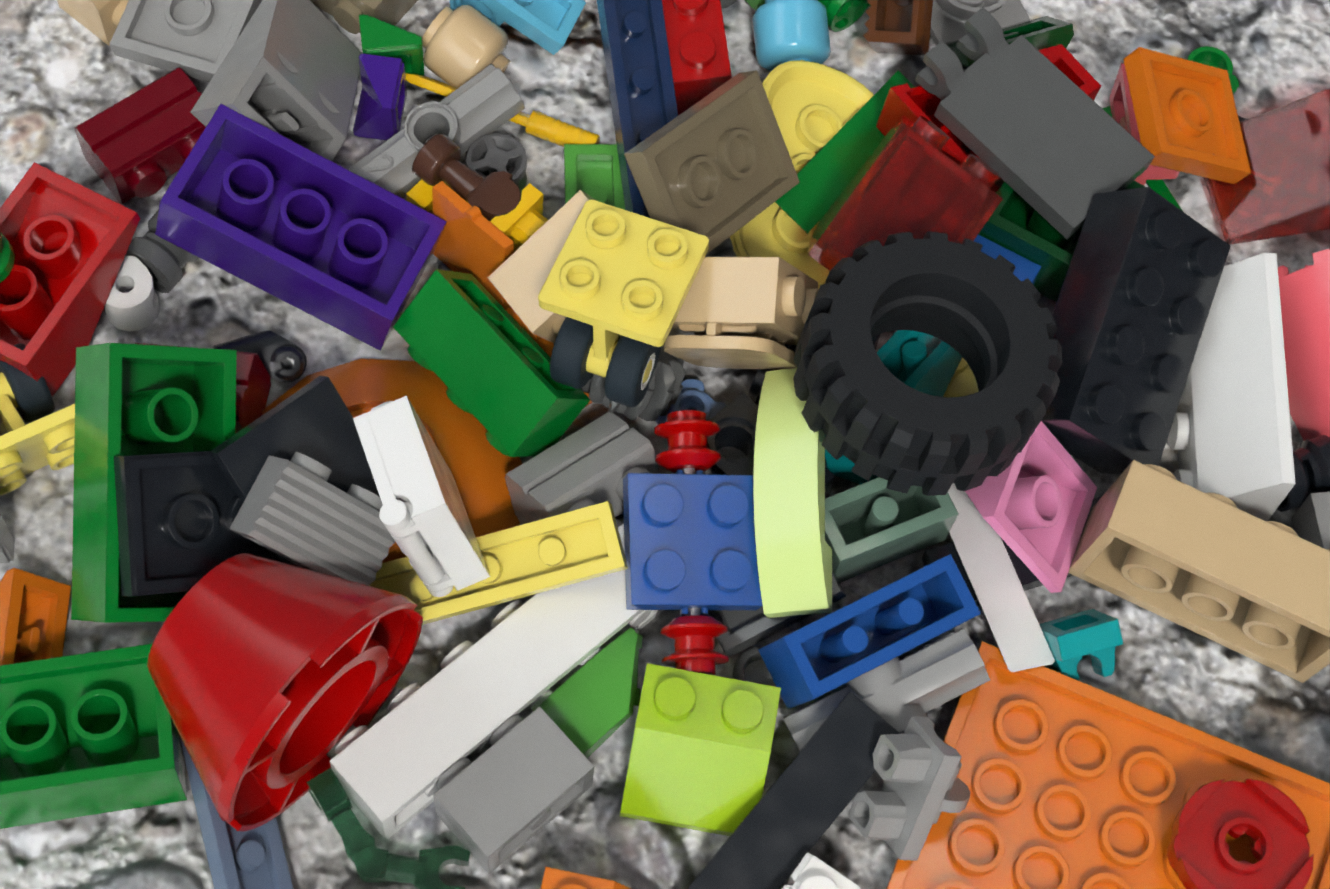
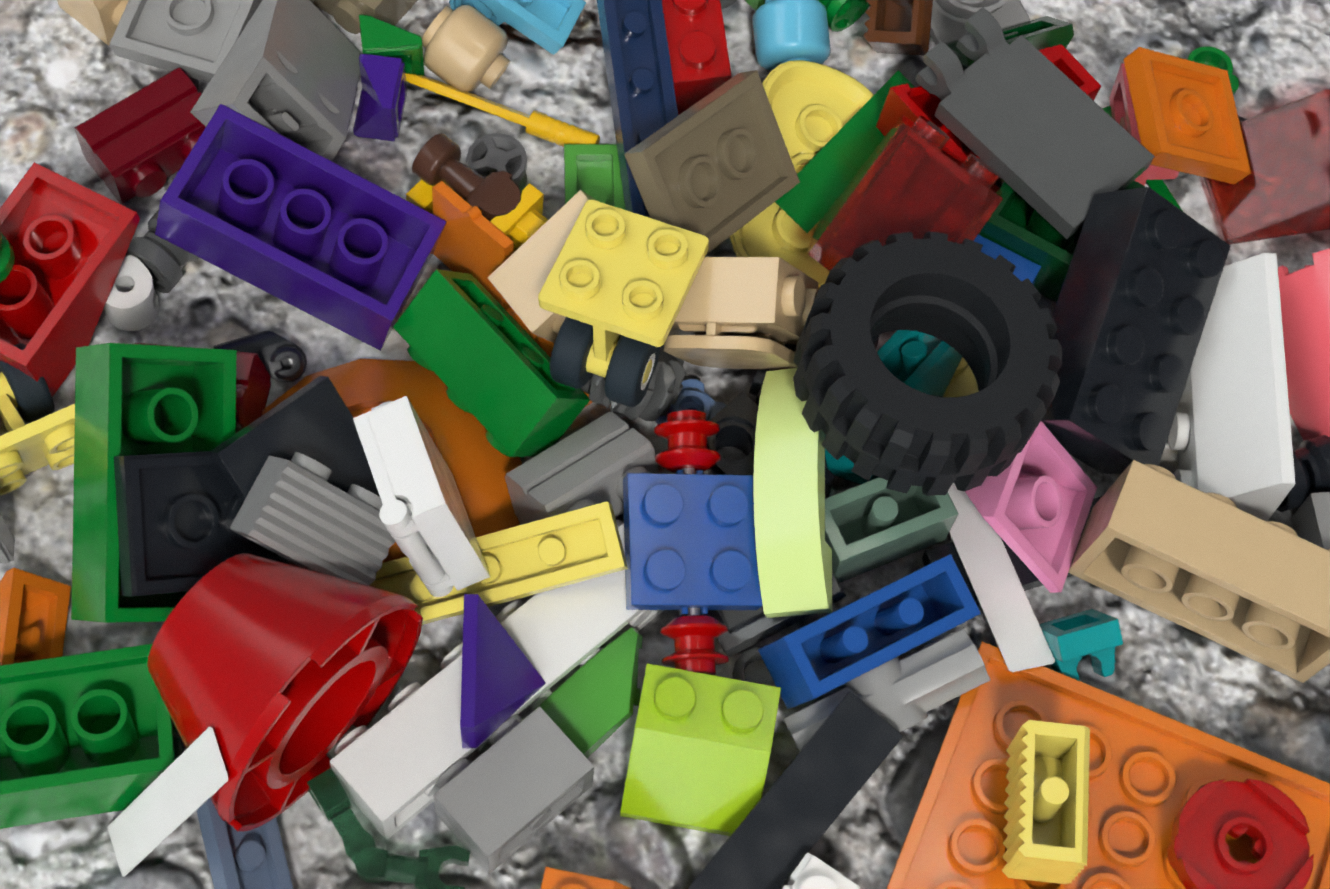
light grey piece [348,64,525,198] -> none
light grey hips [849,716,970,861] -> none
none -> white sticker [108,727,228,877]
none -> dark purple slope [460,594,546,748]
none -> light yellow brick [1002,720,1090,884]

